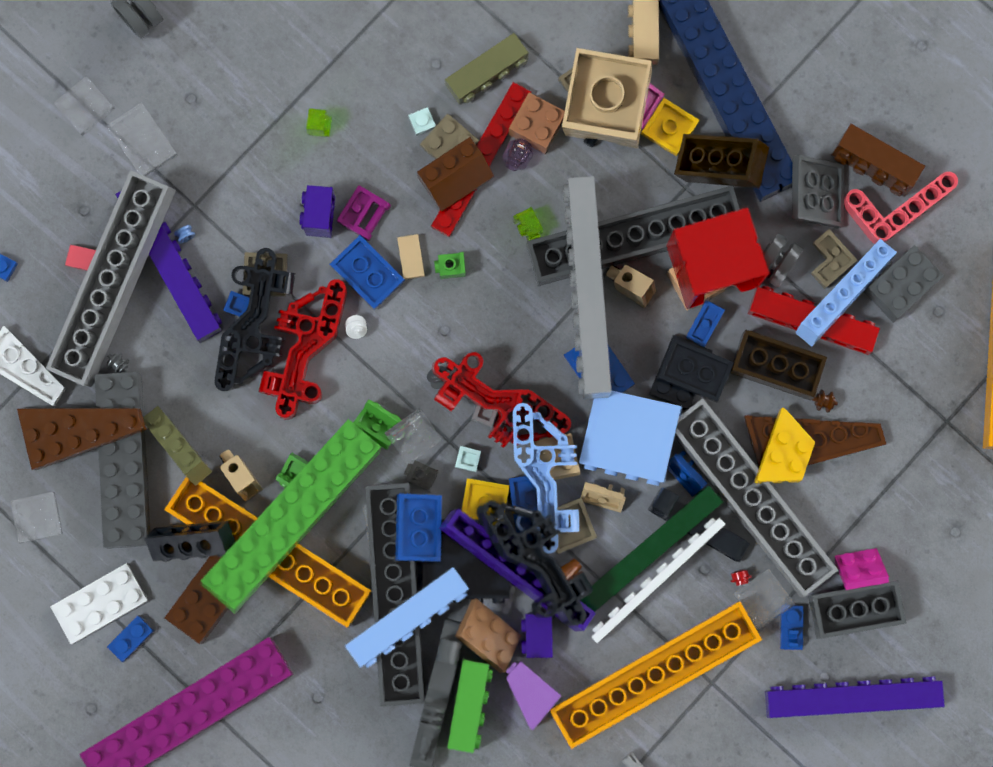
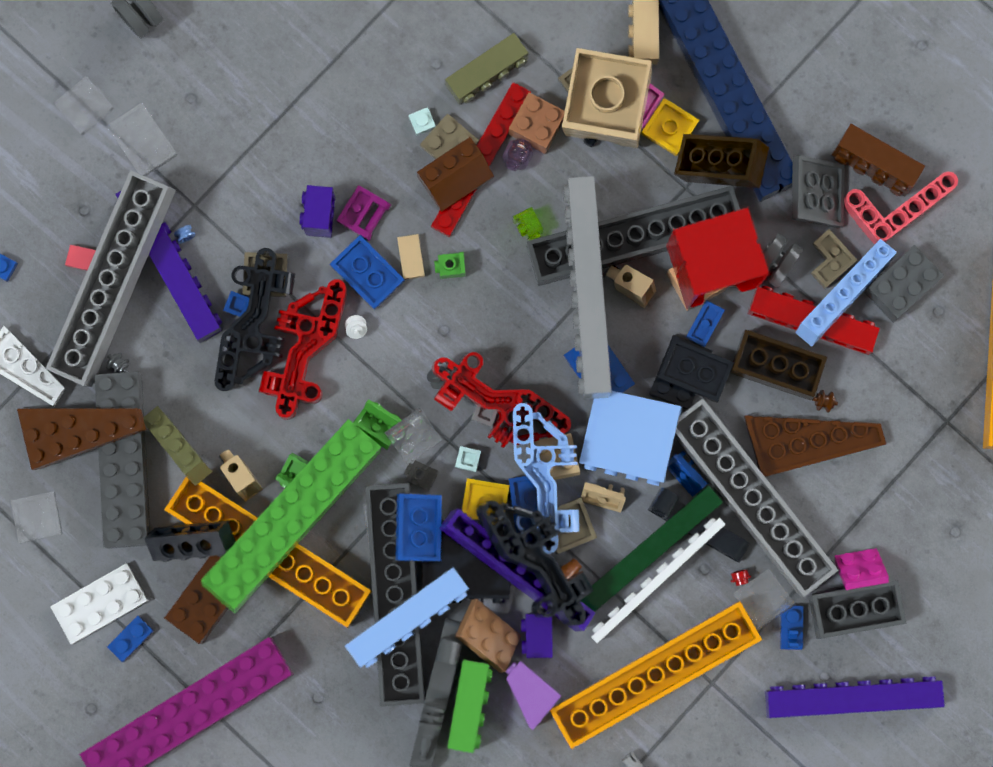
clear neon green brick [306,108,332,137] -> none
yellow wing [754,407,815,484] -> none

